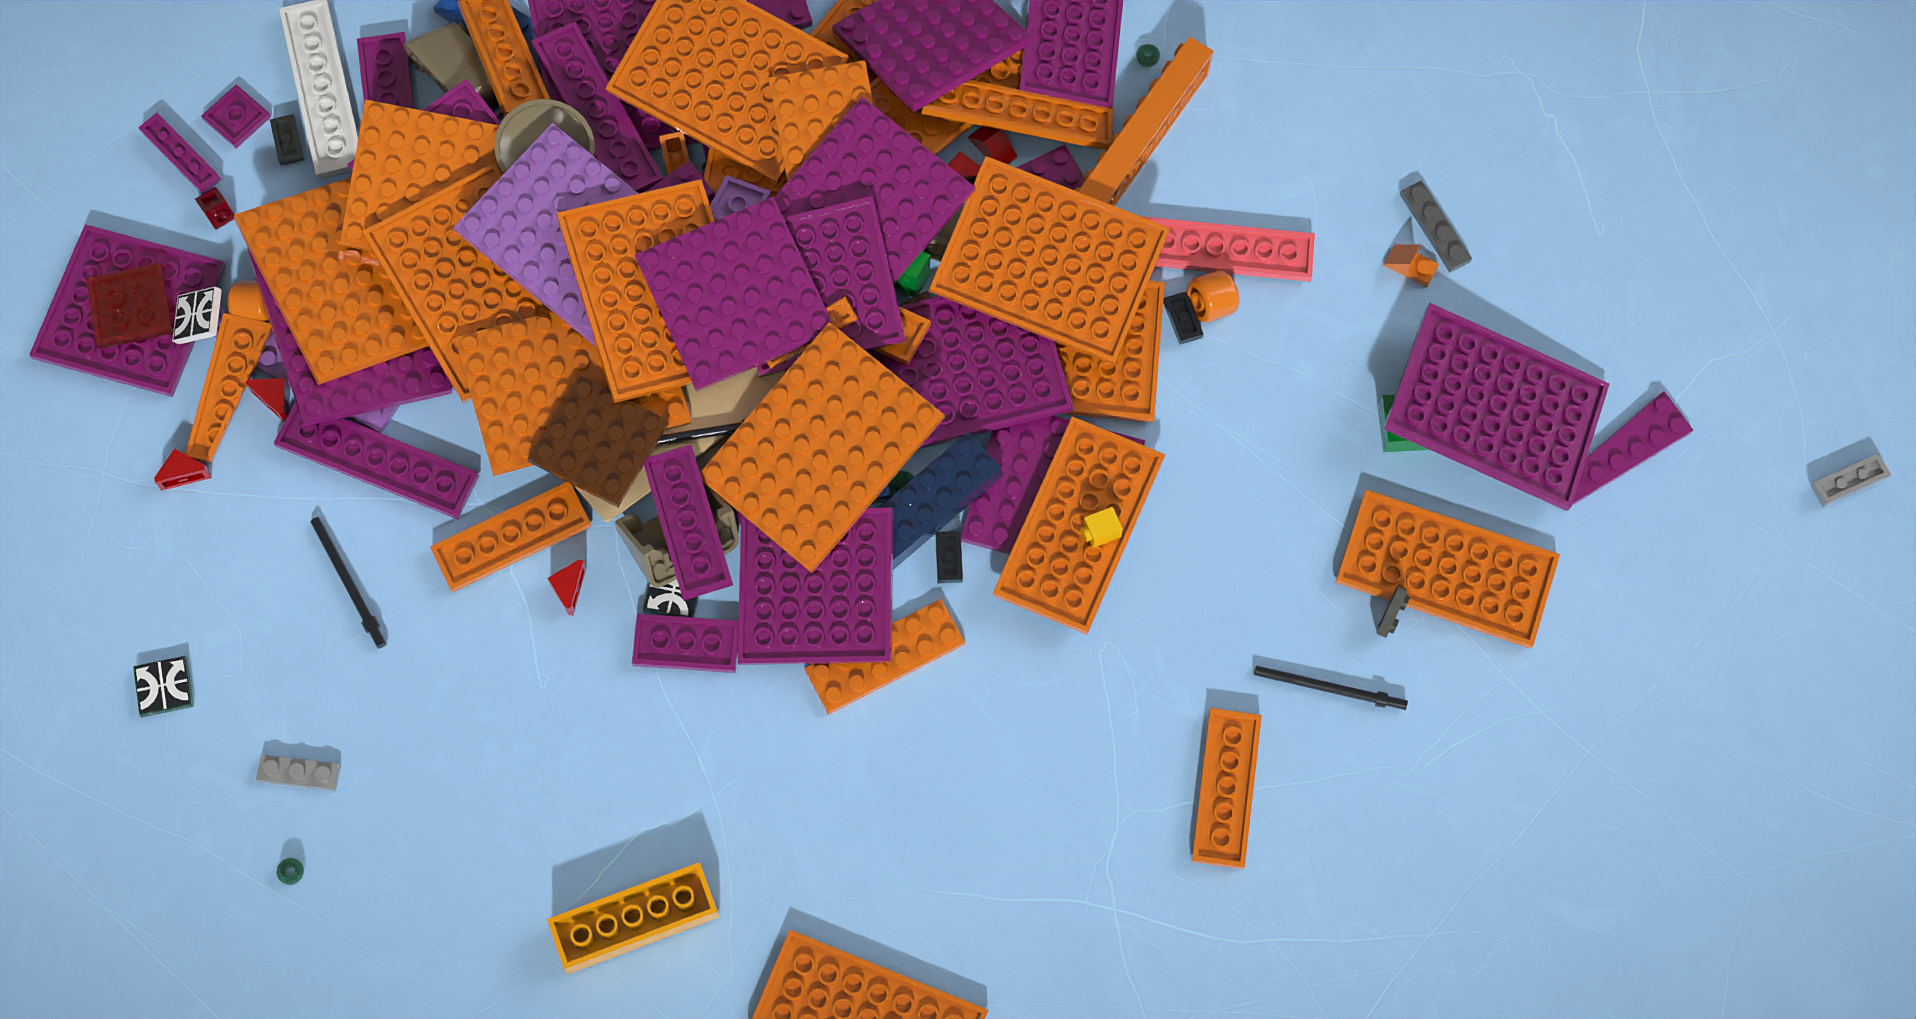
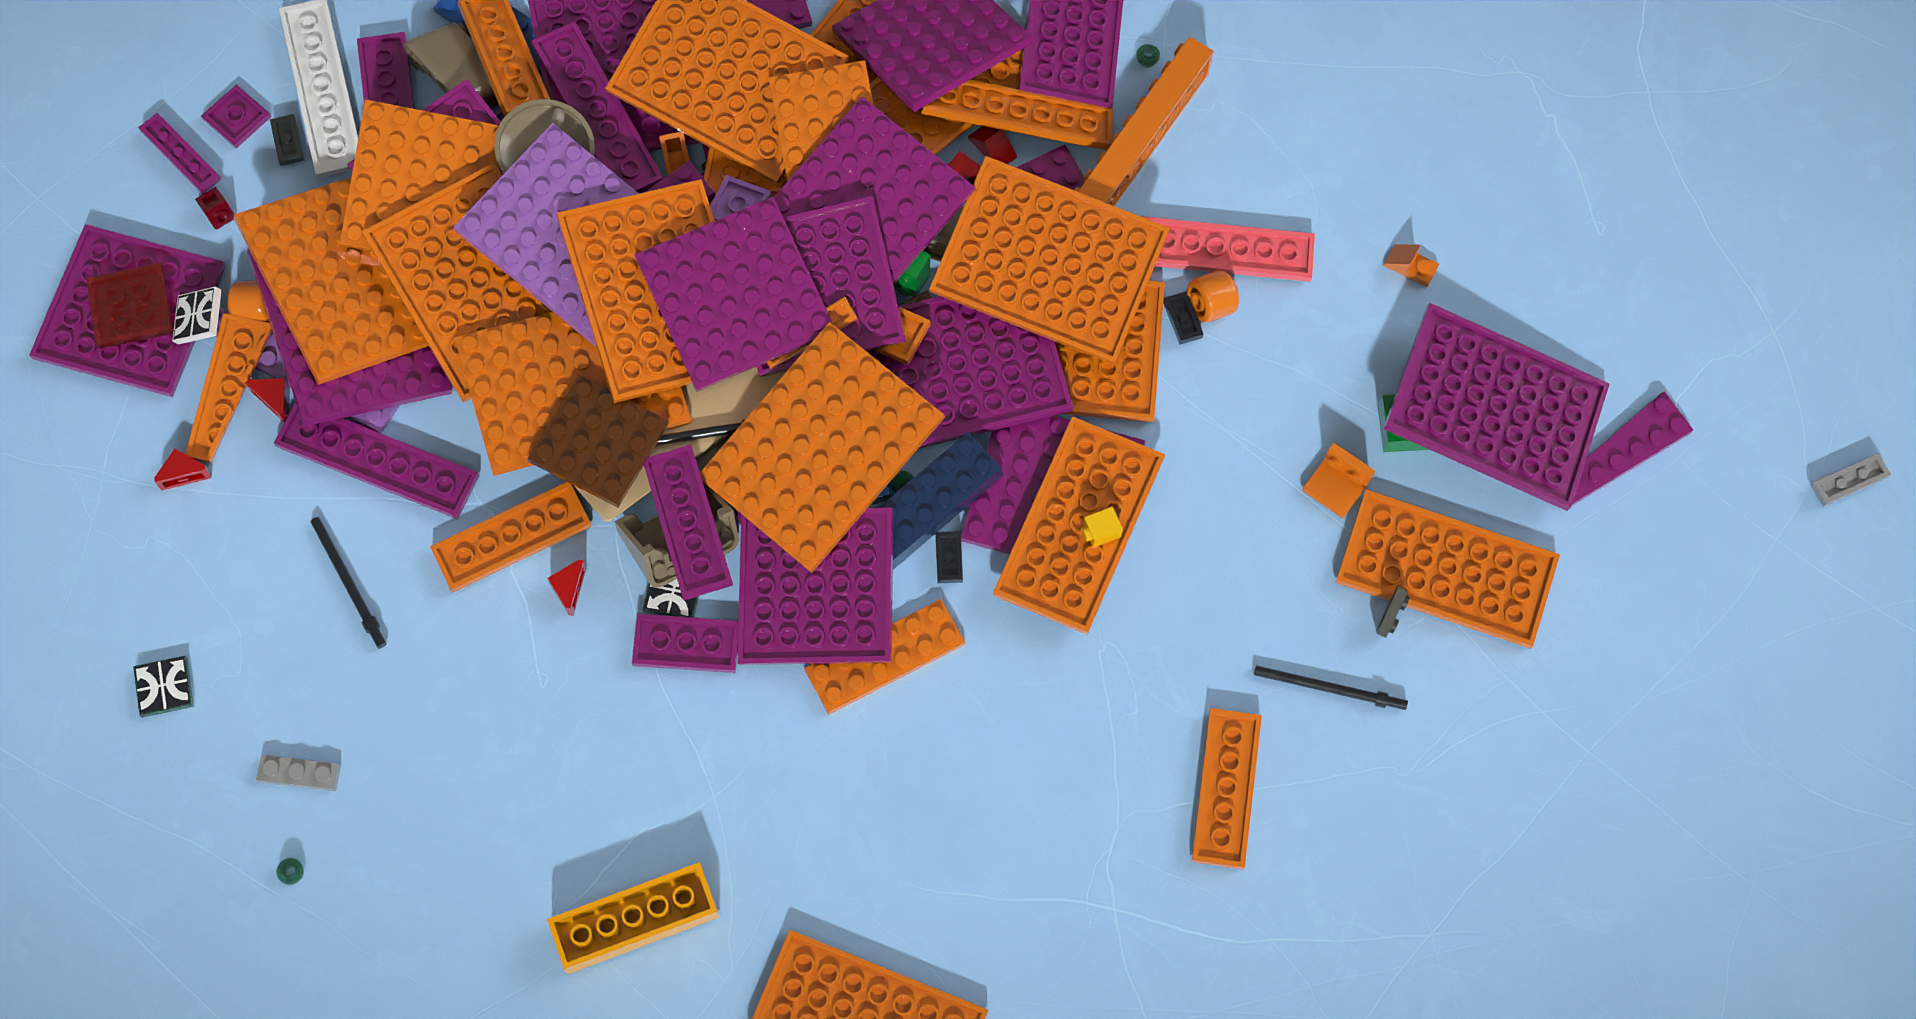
dark grey plate [1400,180,1472,273] -> none
none -> orange bracket [1302,443,1376,518]

